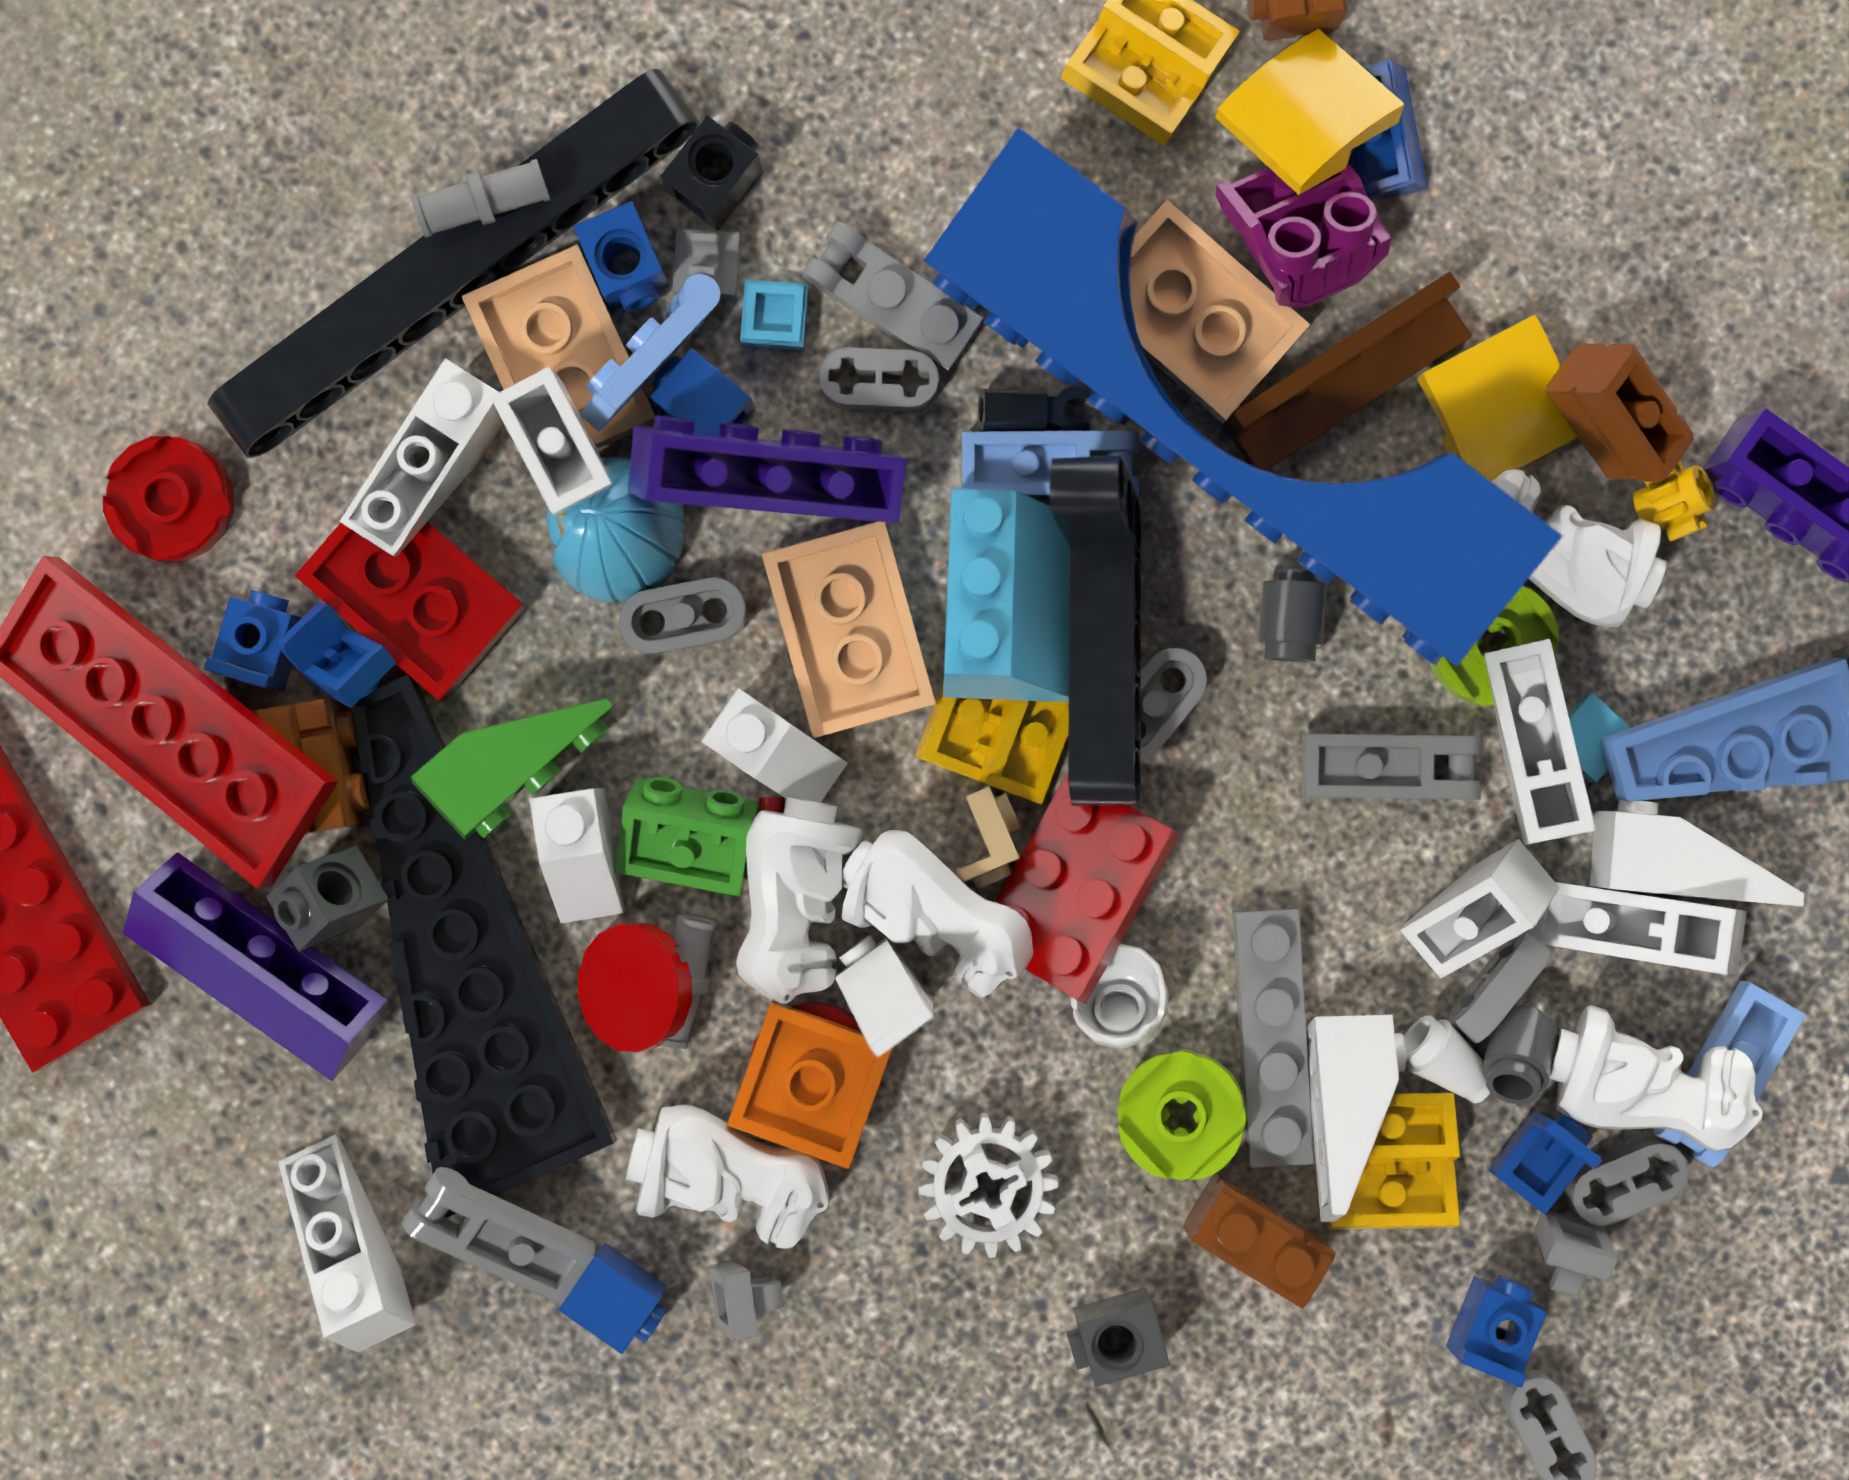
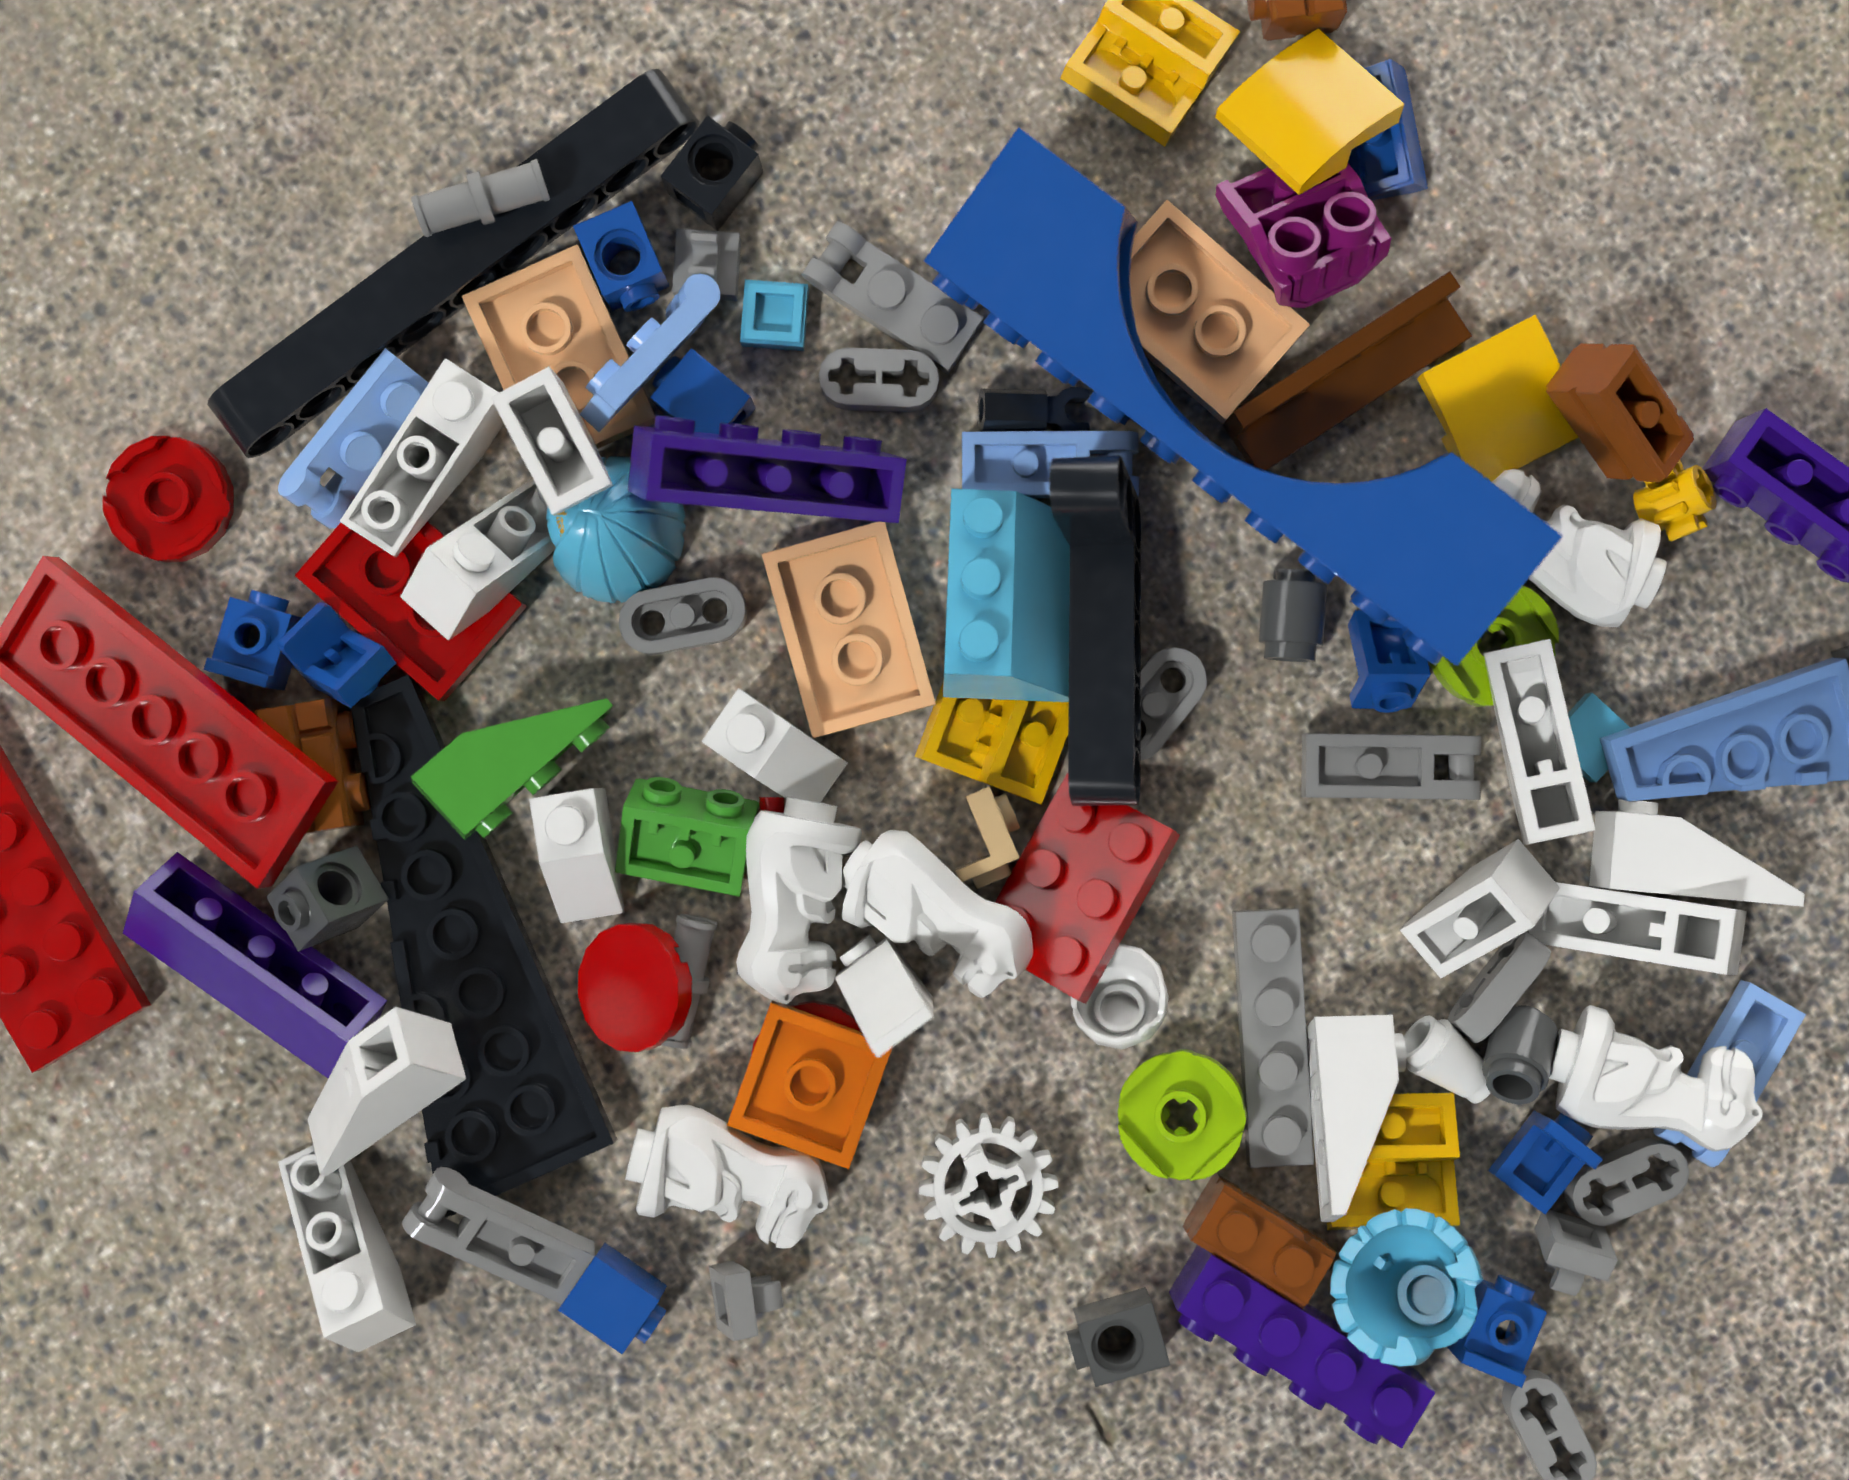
none -> light blue plate [278,348,429,529]
none -> white slope [308,1007,466,1176]
none -> white slope [400,478,556,641]
none -> dark purple brick [1169,1245,1436,1448]
none -> medium azure hair [1331,1208,1483,1366]
none -> blue bracket [1348,610,1431,713]

